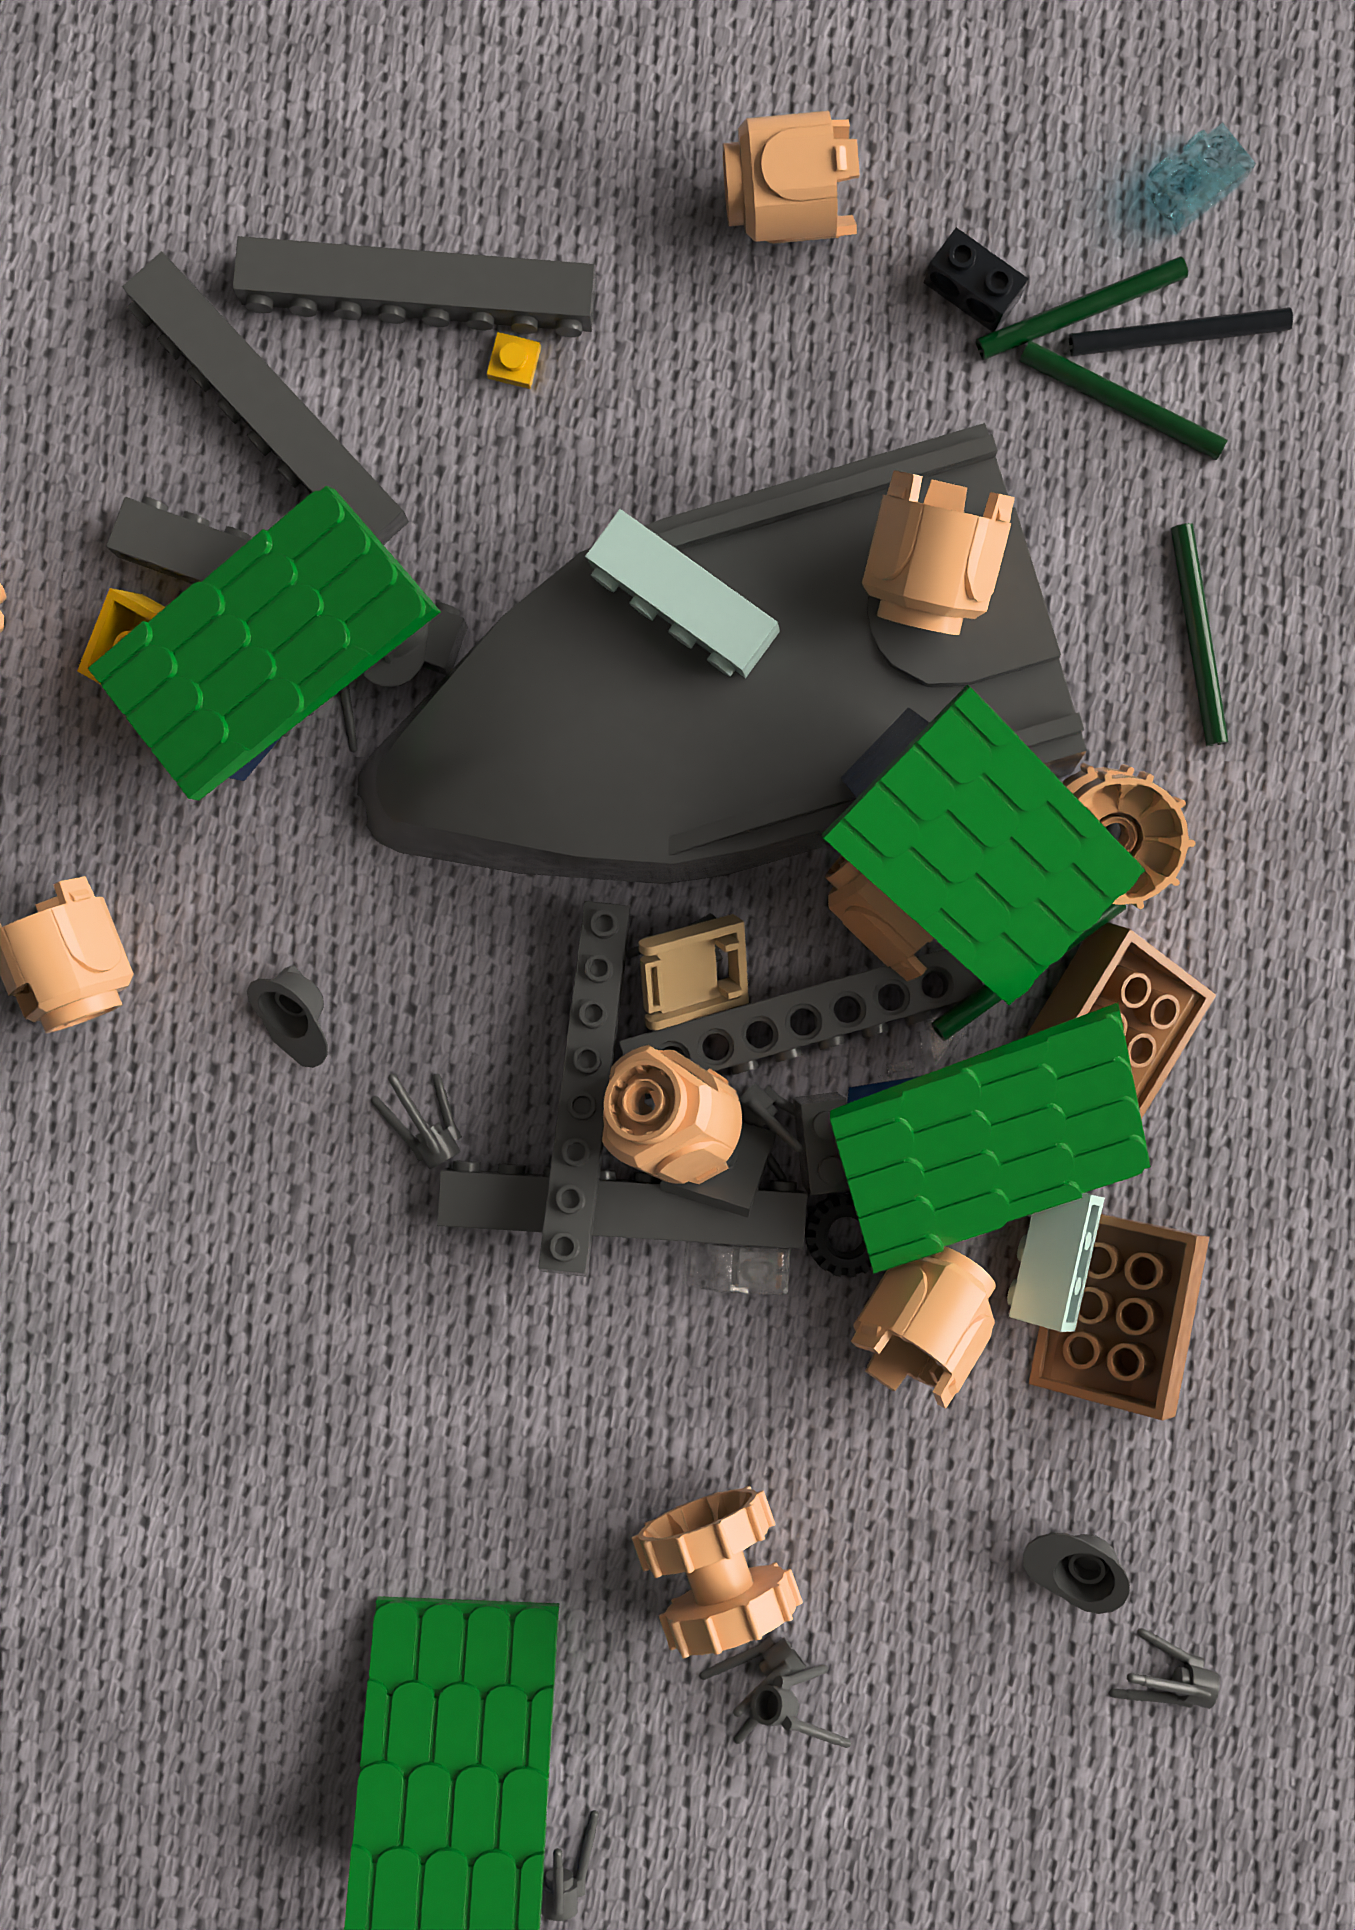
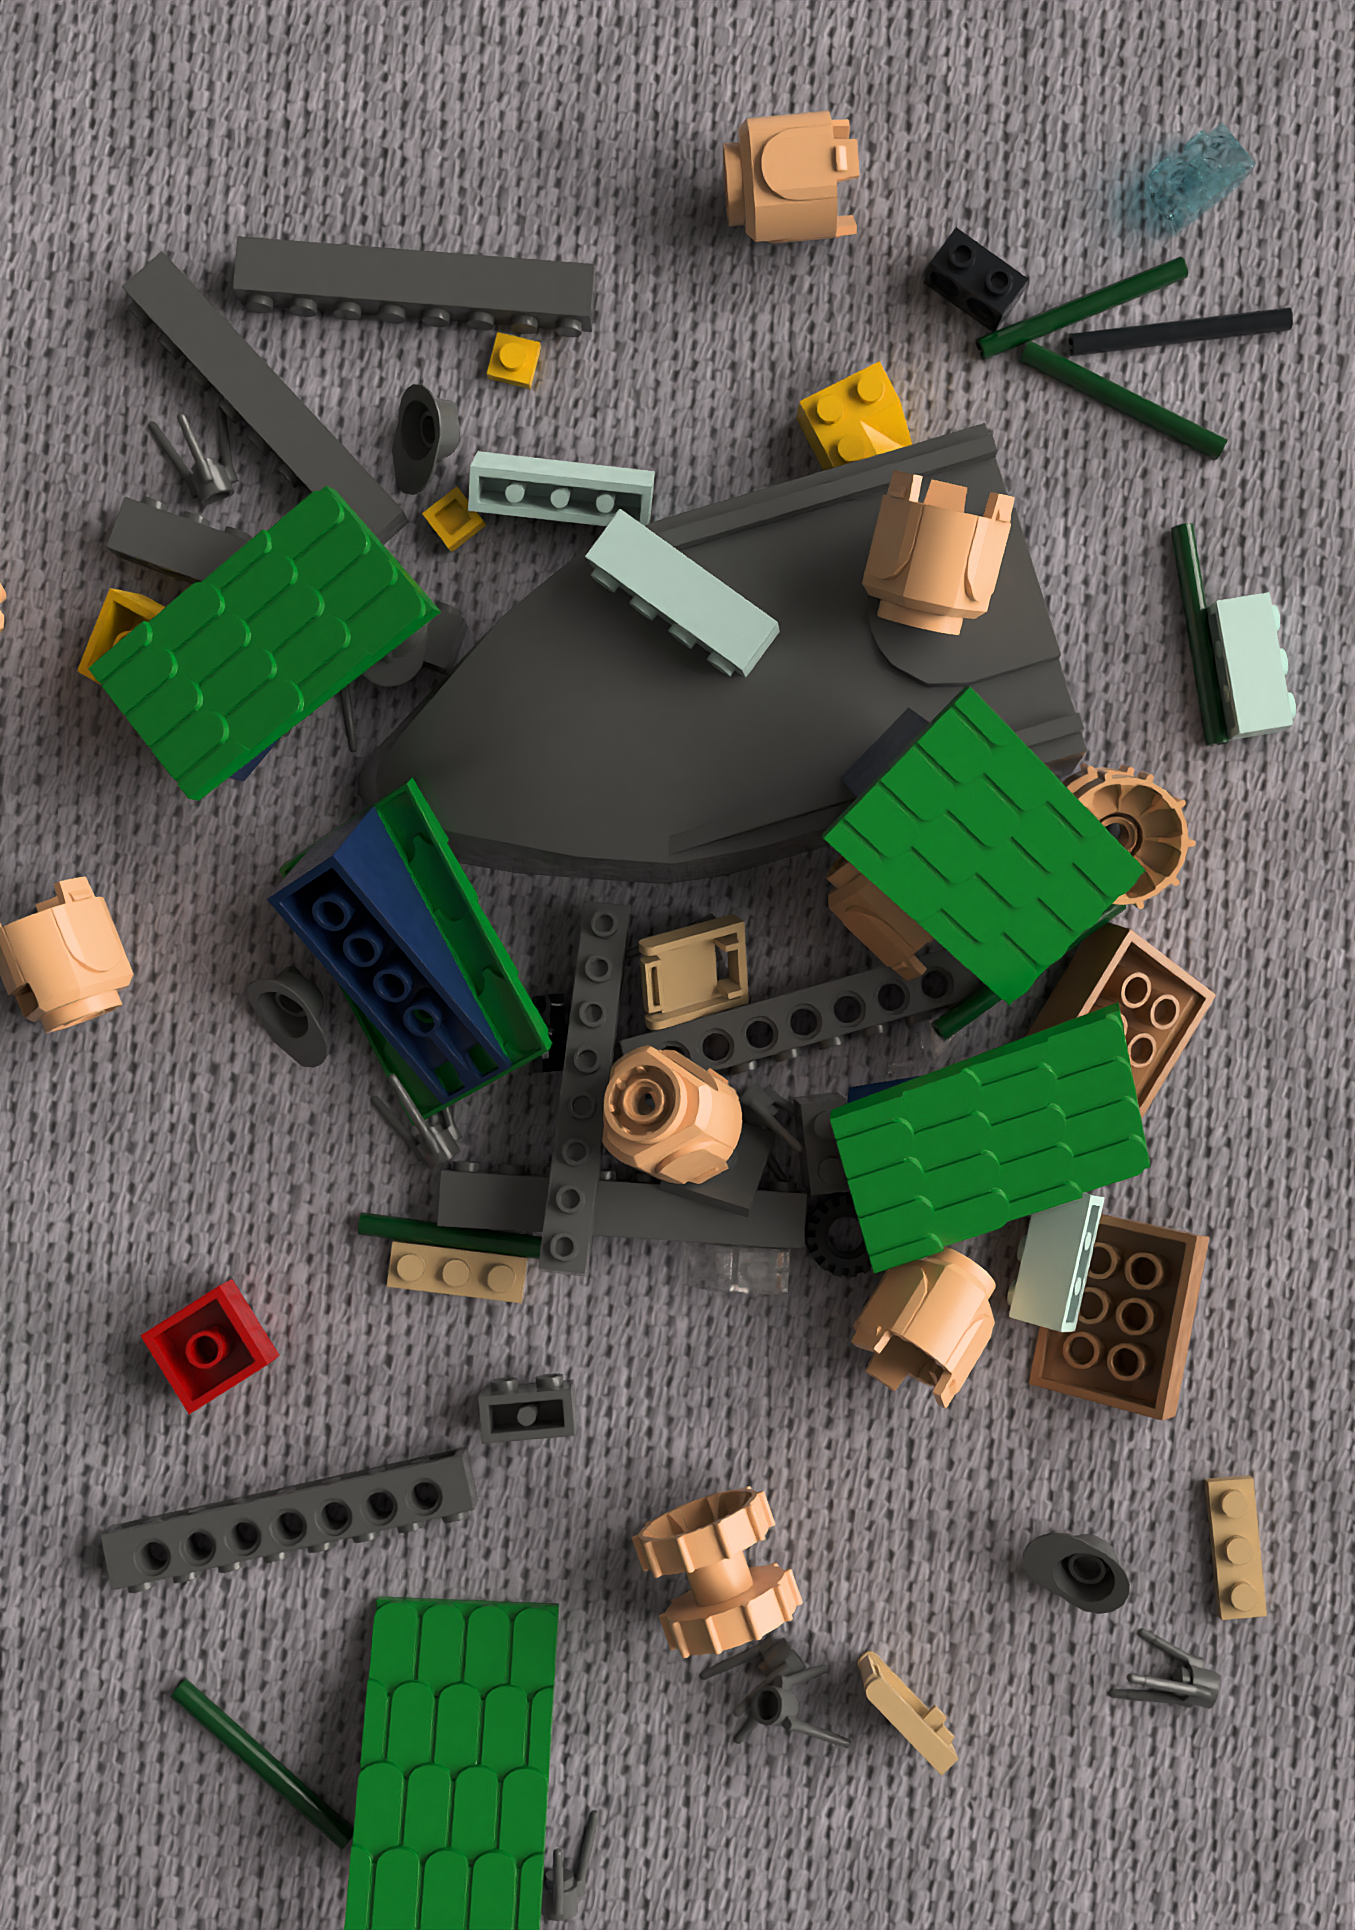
none -> dark grey brick [100,1447,478,1593]
none -> red brick [140,1279,280,1415]
none -> dark grey plant [148,407,239,505]
none -> dark green piece [170,1678,354,1850]
none -> dark blue piece [267,777,552,1126]
none -> dark green piece [358,1212,542,1259]
none -> tan plate [387,1240,528,1303]
none -> dark grey piece [392,384,460,495]
none -> yellow plate [422,486,487,553]
none -> light aqua brick [468,451,655,526]
none -> dark grey brick [478,1373,578,1444]
none -> black plate [532,993,569,1073]
none -> yellow slope [796,361,912,471]
none -> tan container [857,1651,958,1776]
none -> tan plate [1204,1475,1267,1620]
none -> light aqua brick [1207,592,1296,740]

